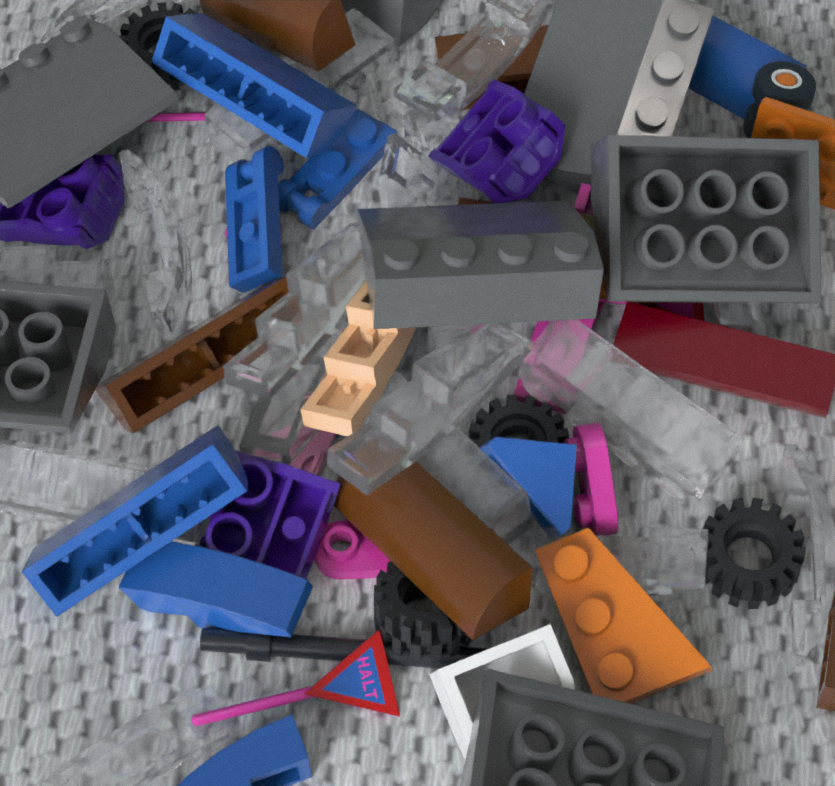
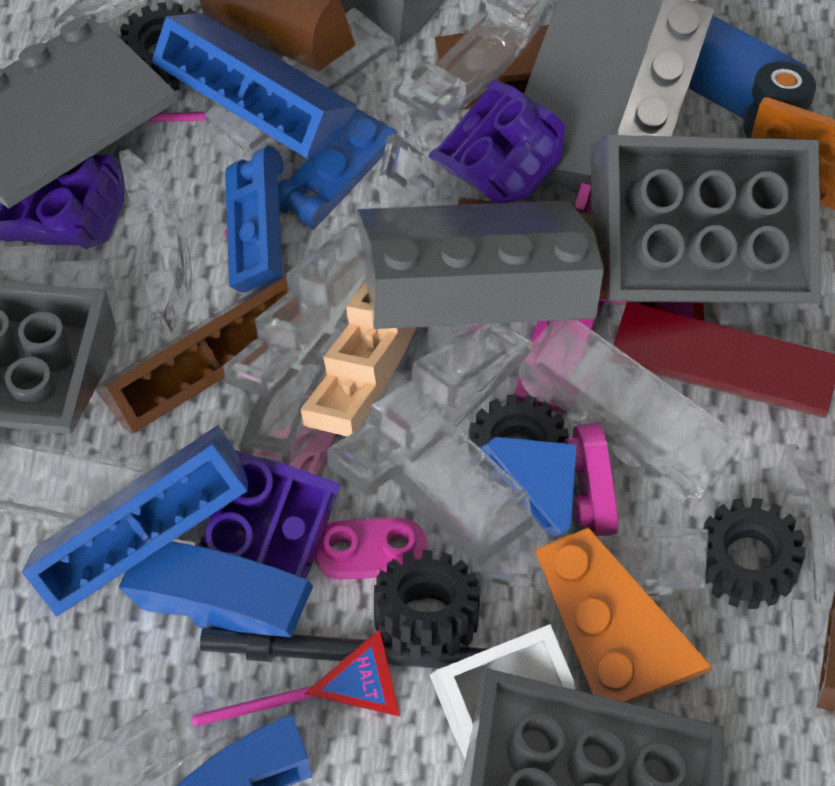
reddish brown brick [334,434,533,640] -> none

